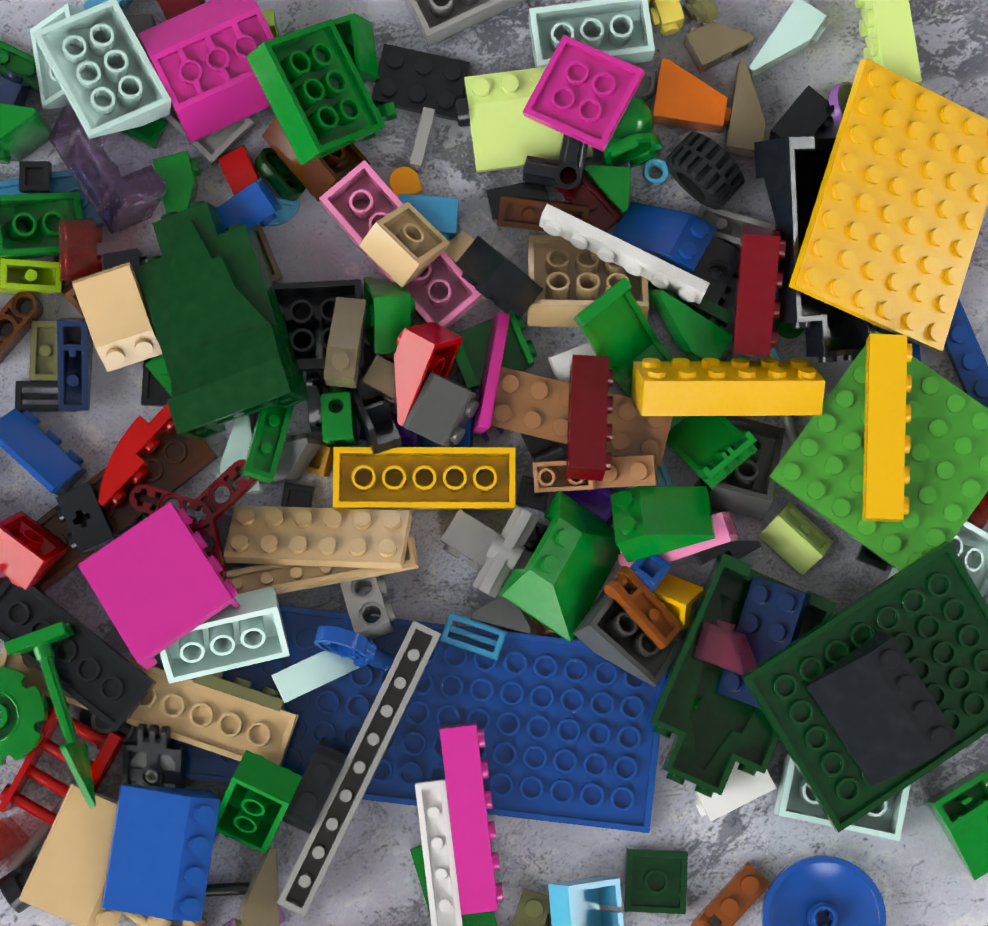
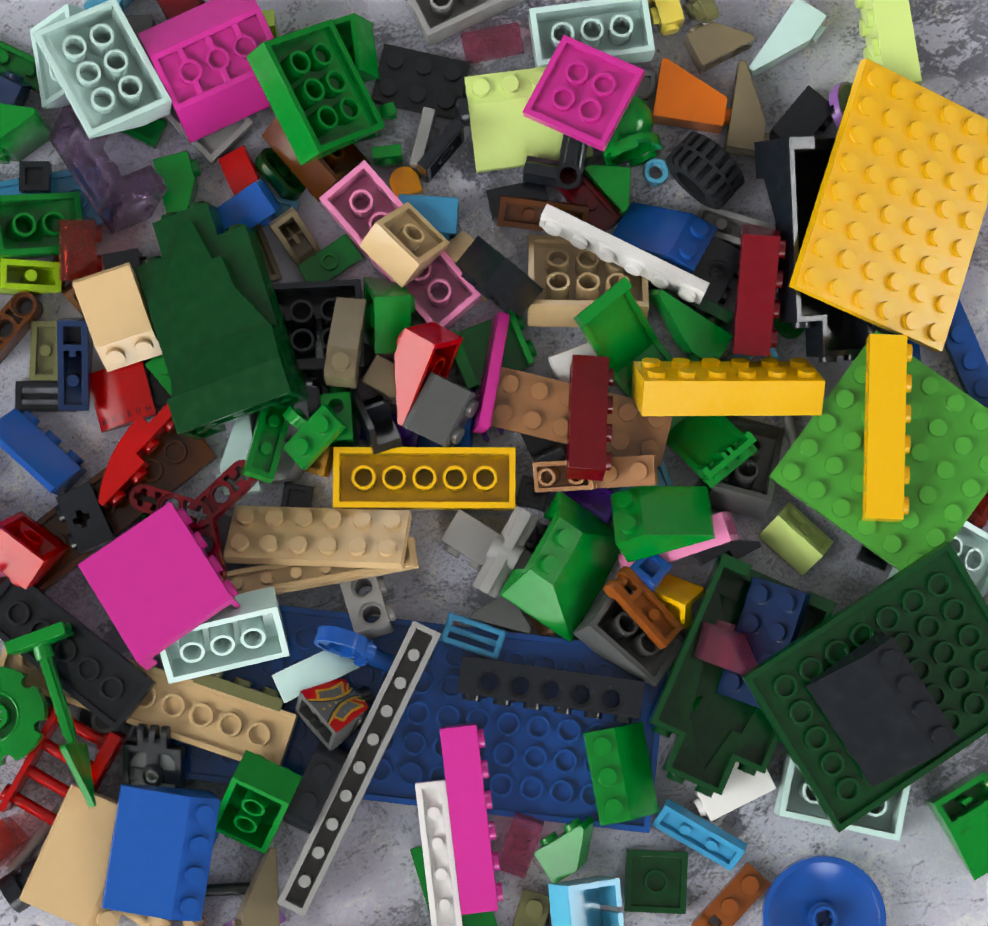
none -> red slope [91,360,158,433]
none -> dark tan slope [268,207,321,266]
none -> green plate [282,404,347,470]
none -> torso [295,678,373,751]
none -> green plate [297,234,363,282]
none -> green plate [371,144,403,169]
none -> black tile [417,118,465,183]
none -> black brick [457,656,645,723]
none -> clear pink plate [461,22,524,64]
none -> clear pink plate [499,812,544,879]
none -> slope [534,816,594,883]
none -> green slope [582,721,659,826]
none -> dark azure plate [652,798,747,871]

